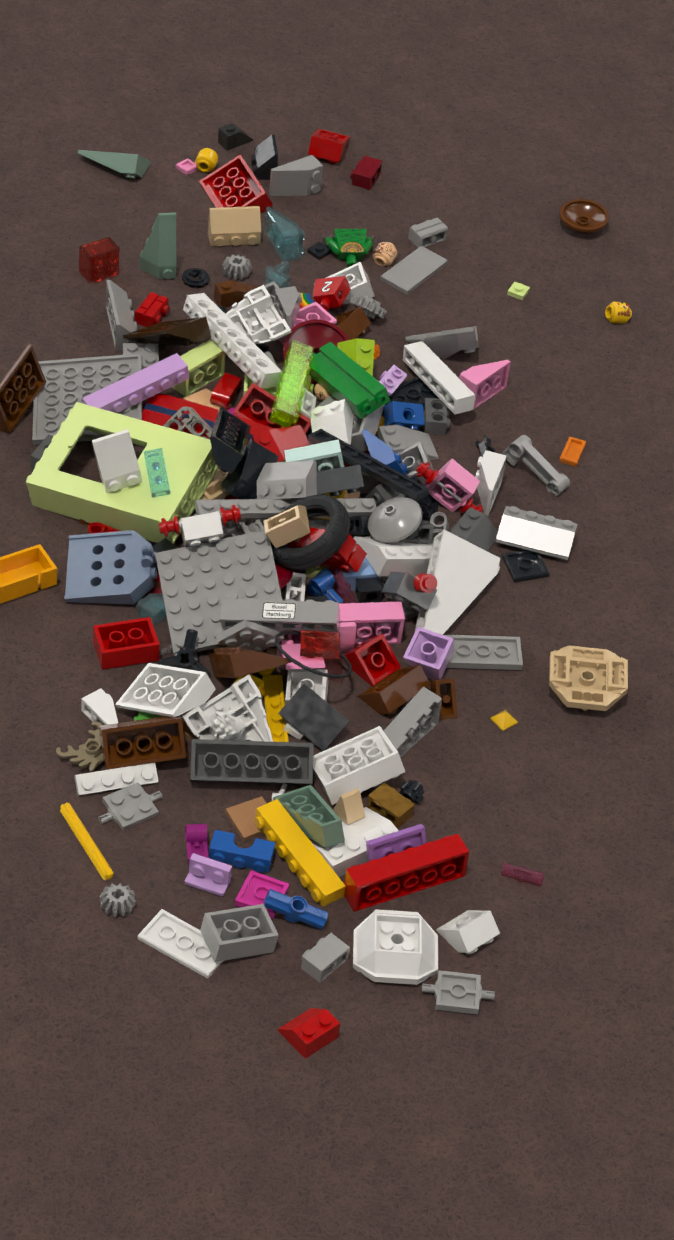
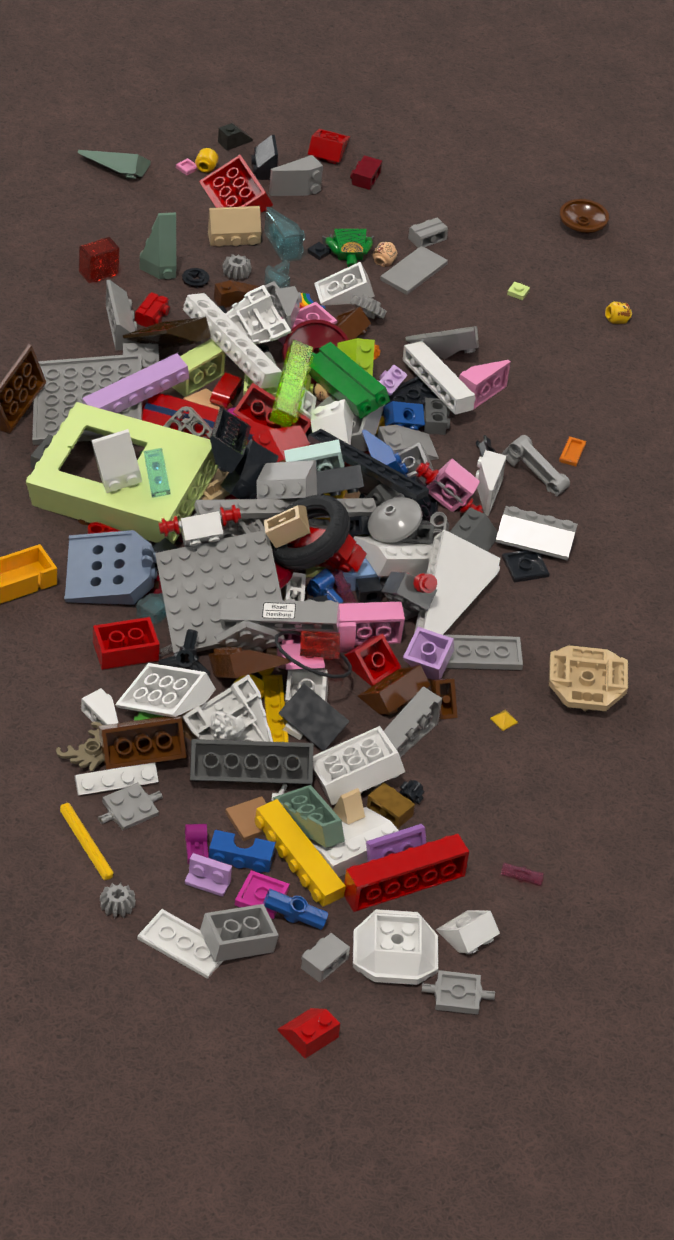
red torso [313,276,351,312] -> none

